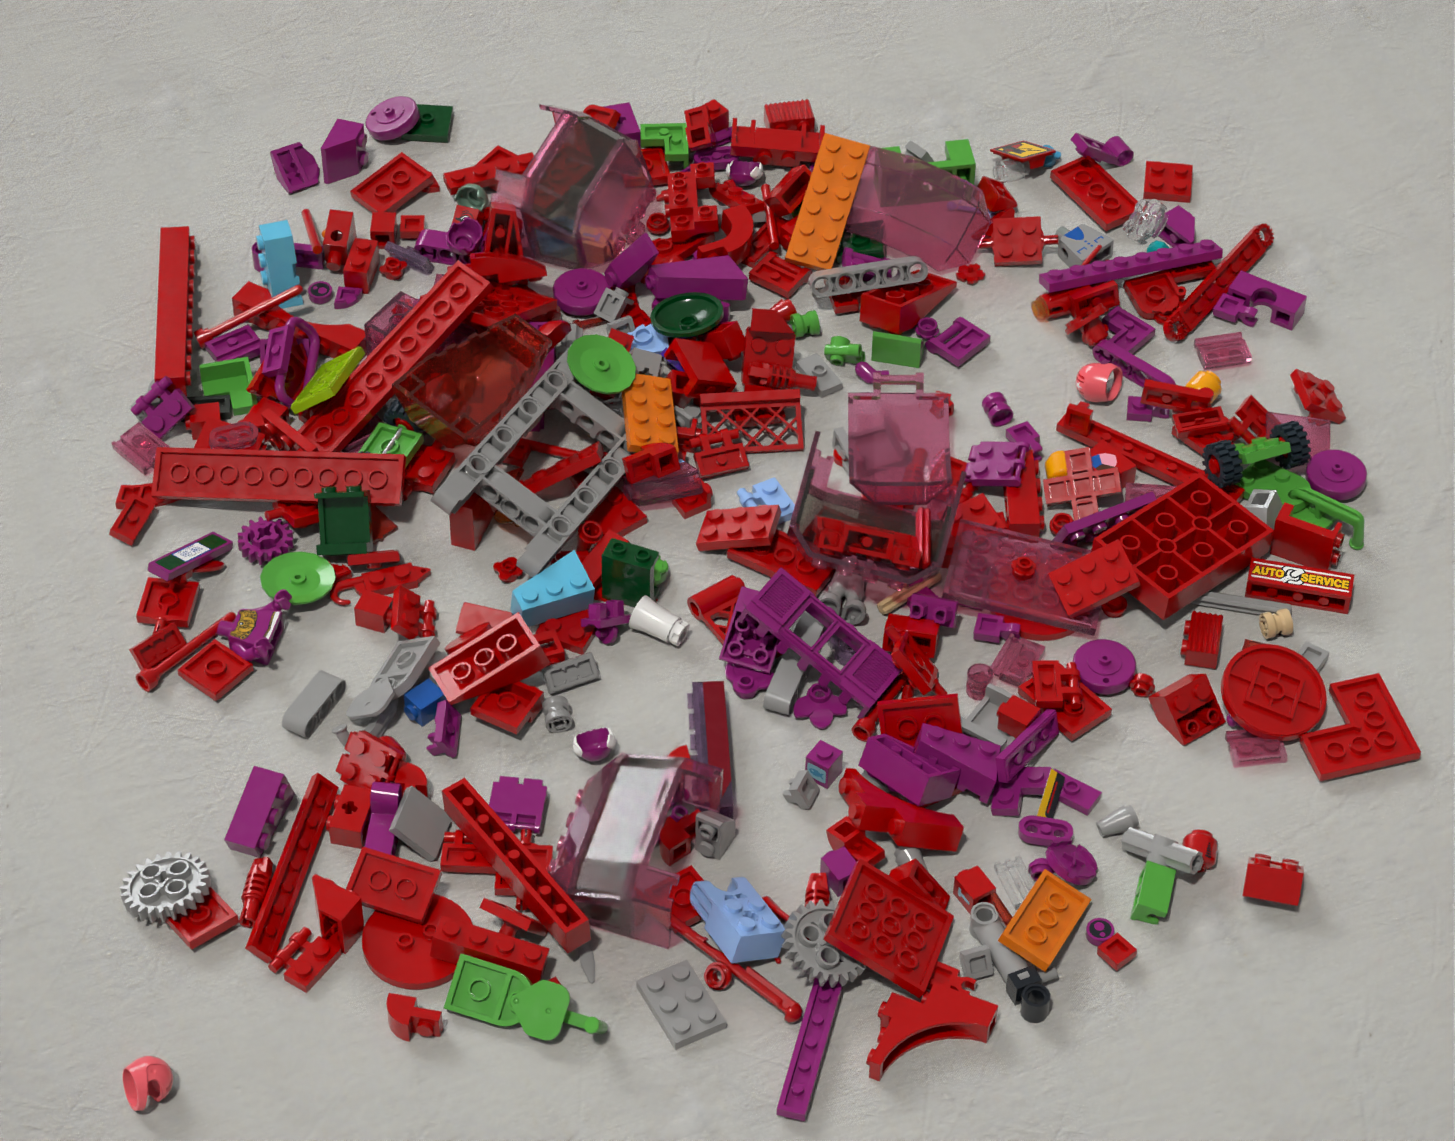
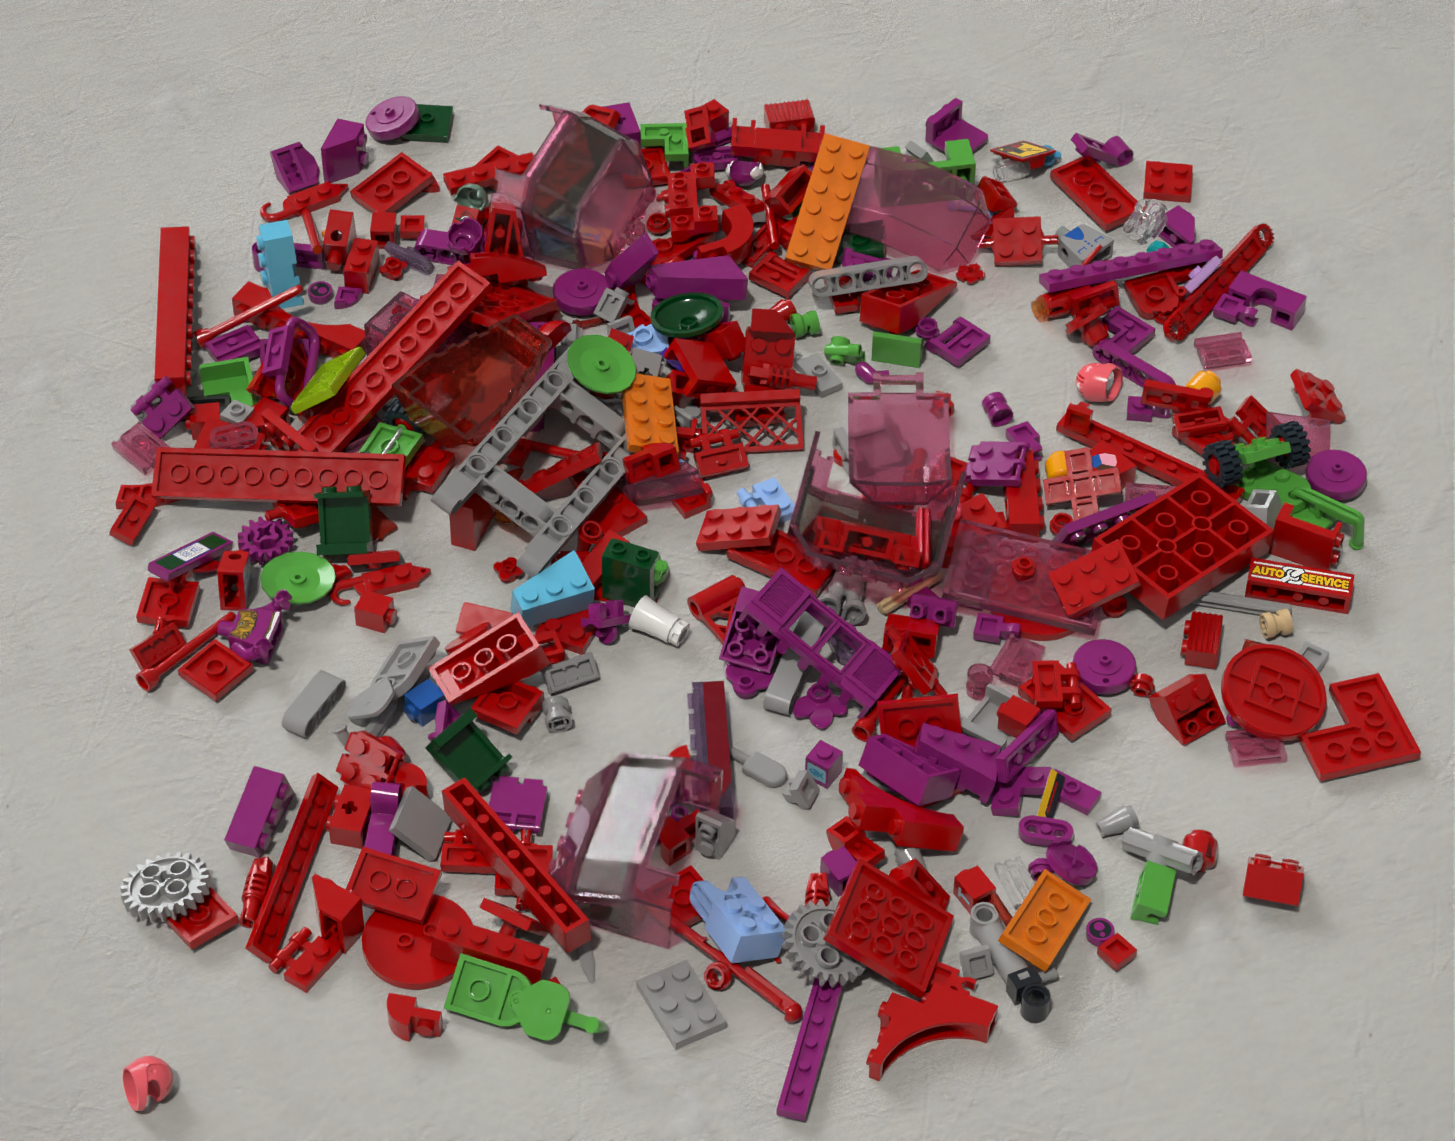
red plate [391,585,437,640] -> none
magenta hair [573,727,617,761] -> none
none -> red torso [217,550,252,611]
none -> light grey bracket [220,400,254,426]
none -> red plate [260,181,348,222]
none -> dark green panel [425,708,513,794]
none -> light grey piece [729,747,787,787]
none -> magenta bracket [925,98,988,153]
none -> lavender plate [1183,256,1222,298]

